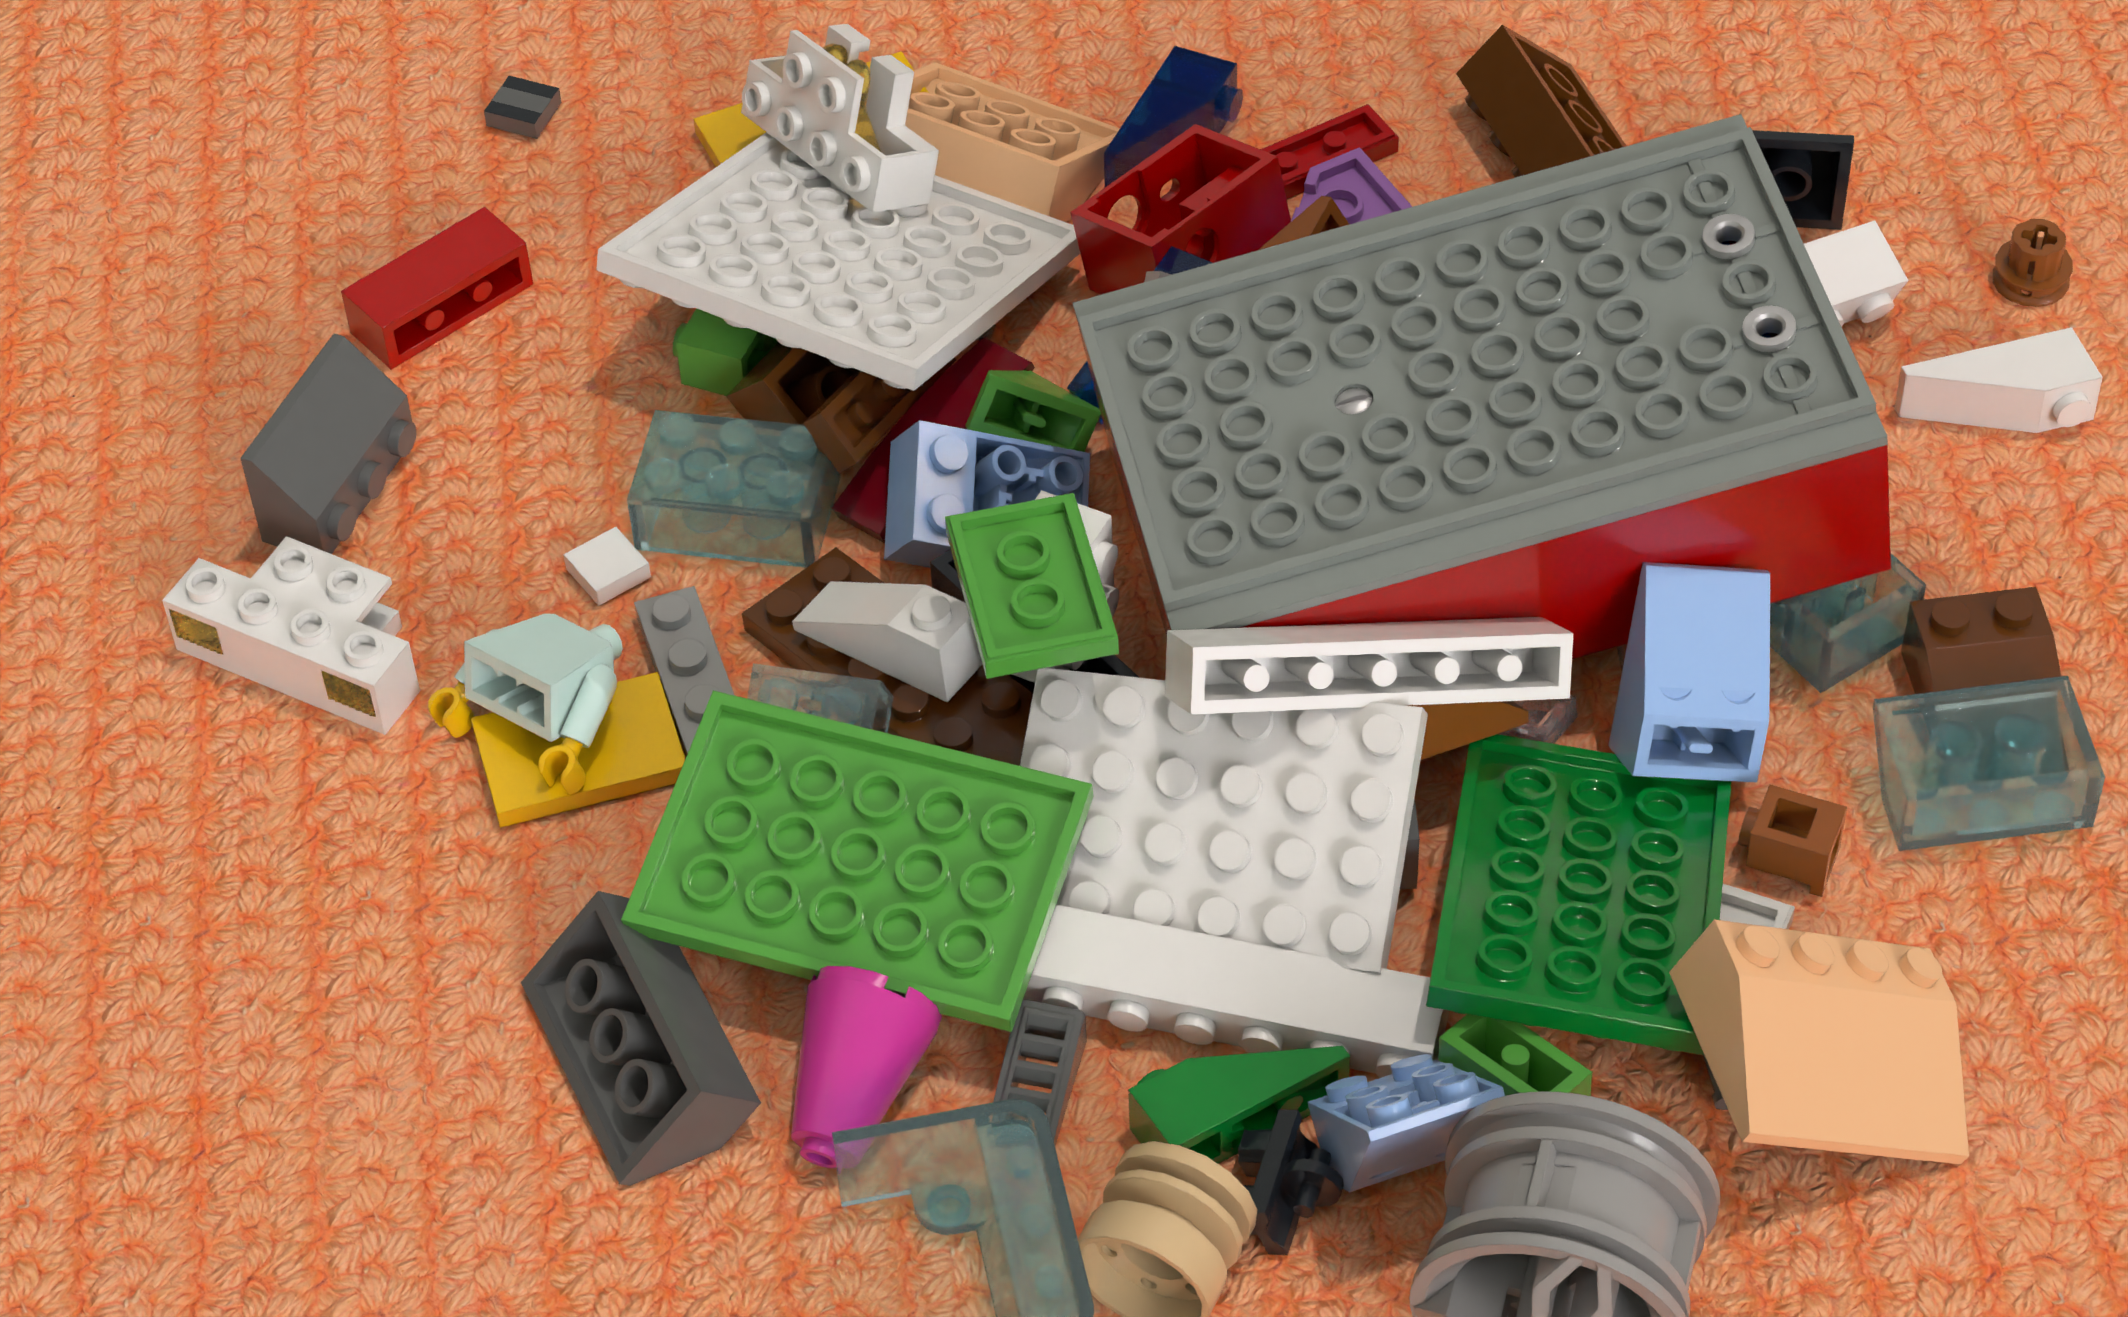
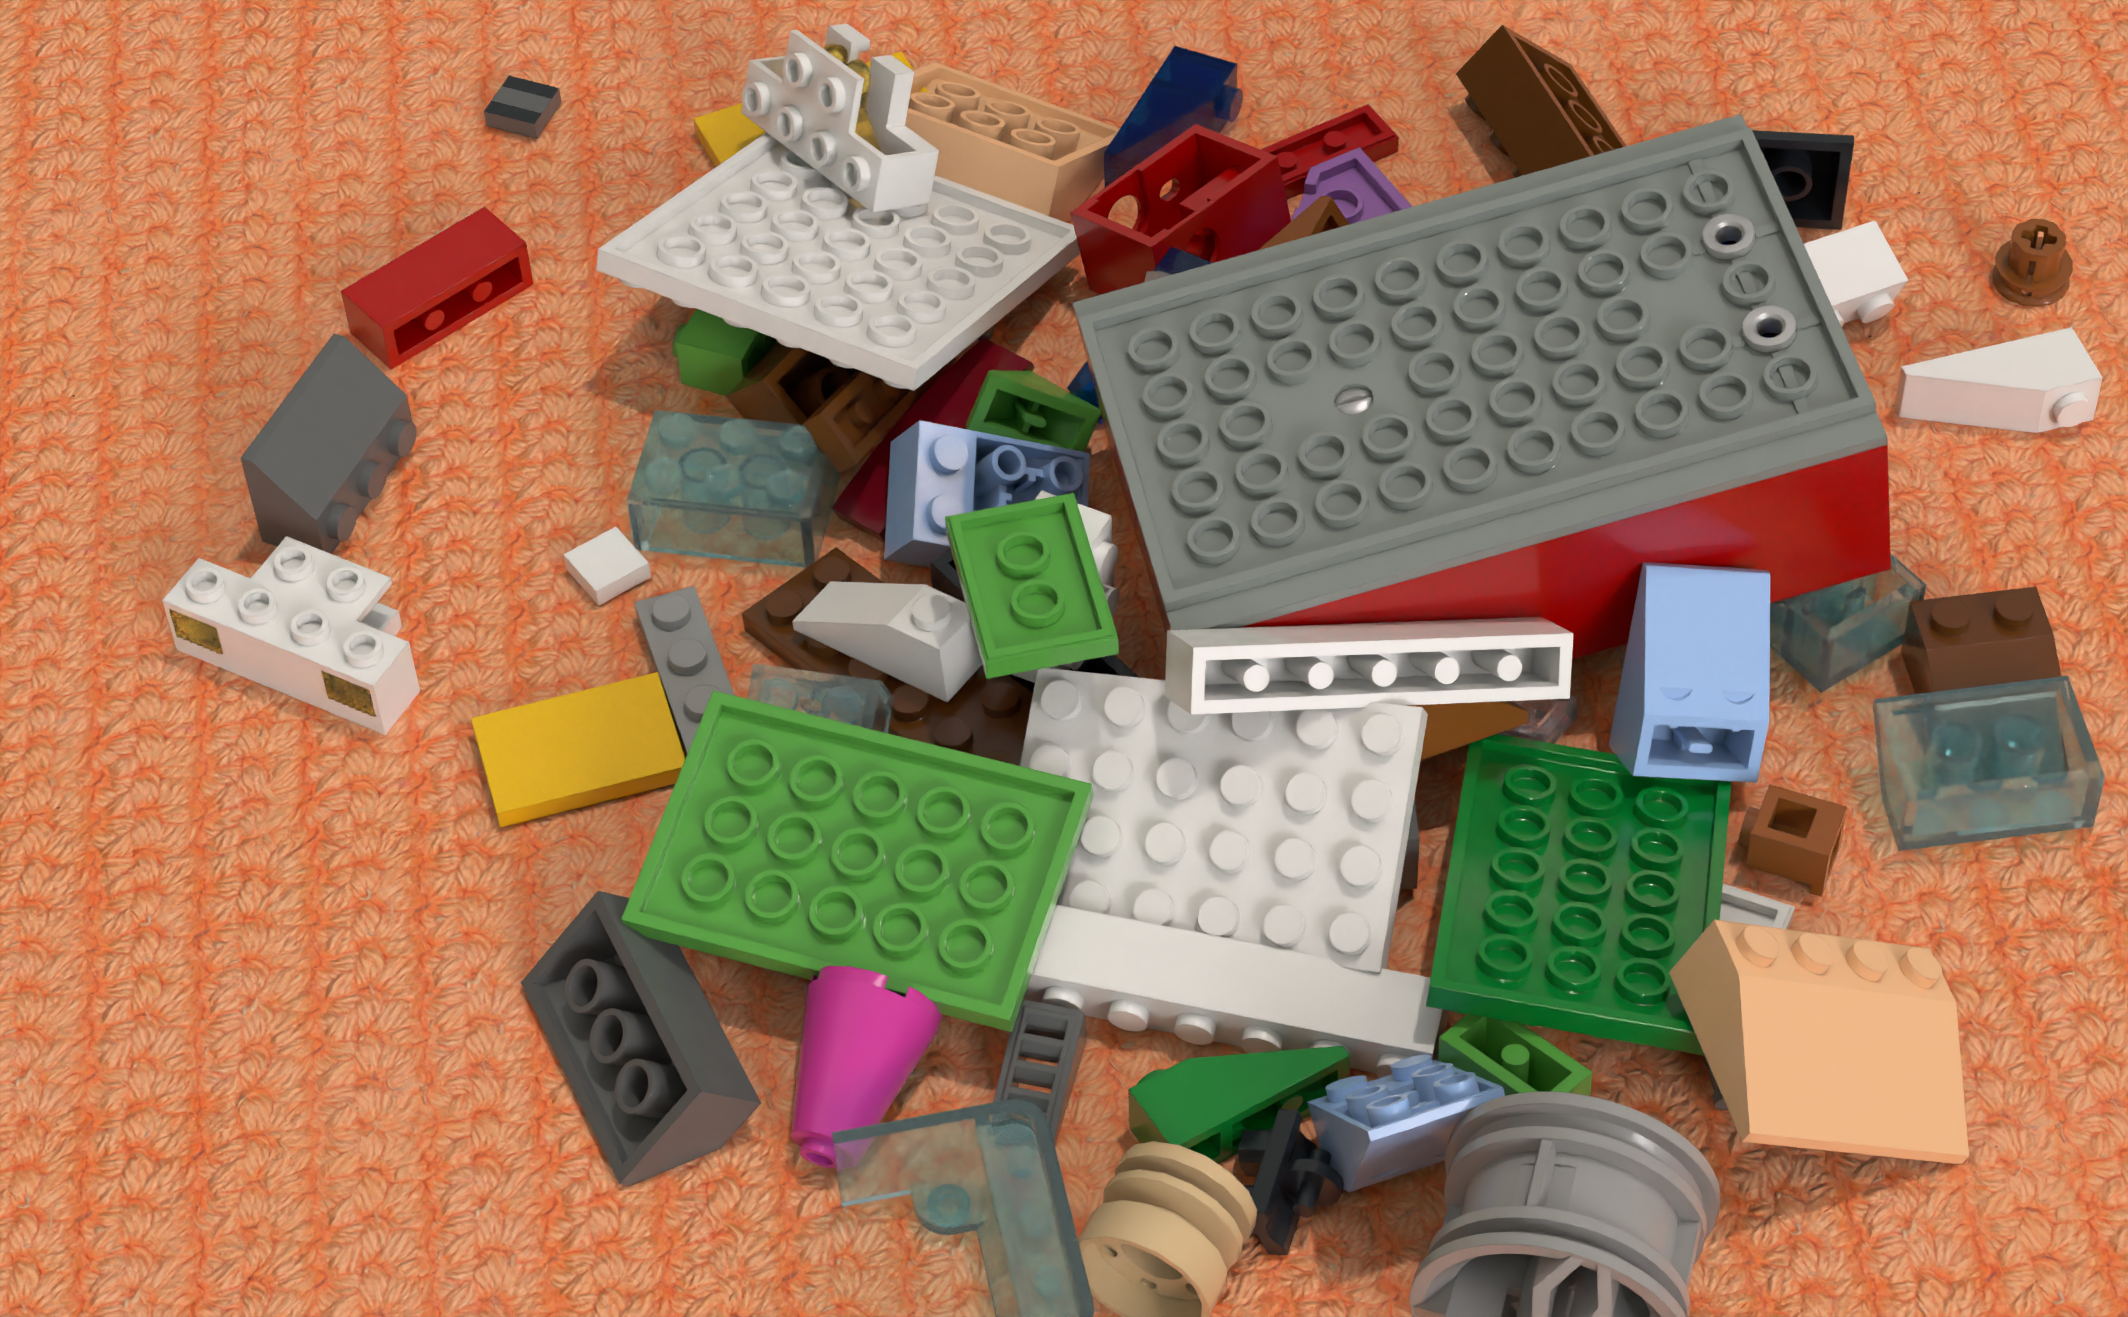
light aqua torso [428,614,623,795] -> none

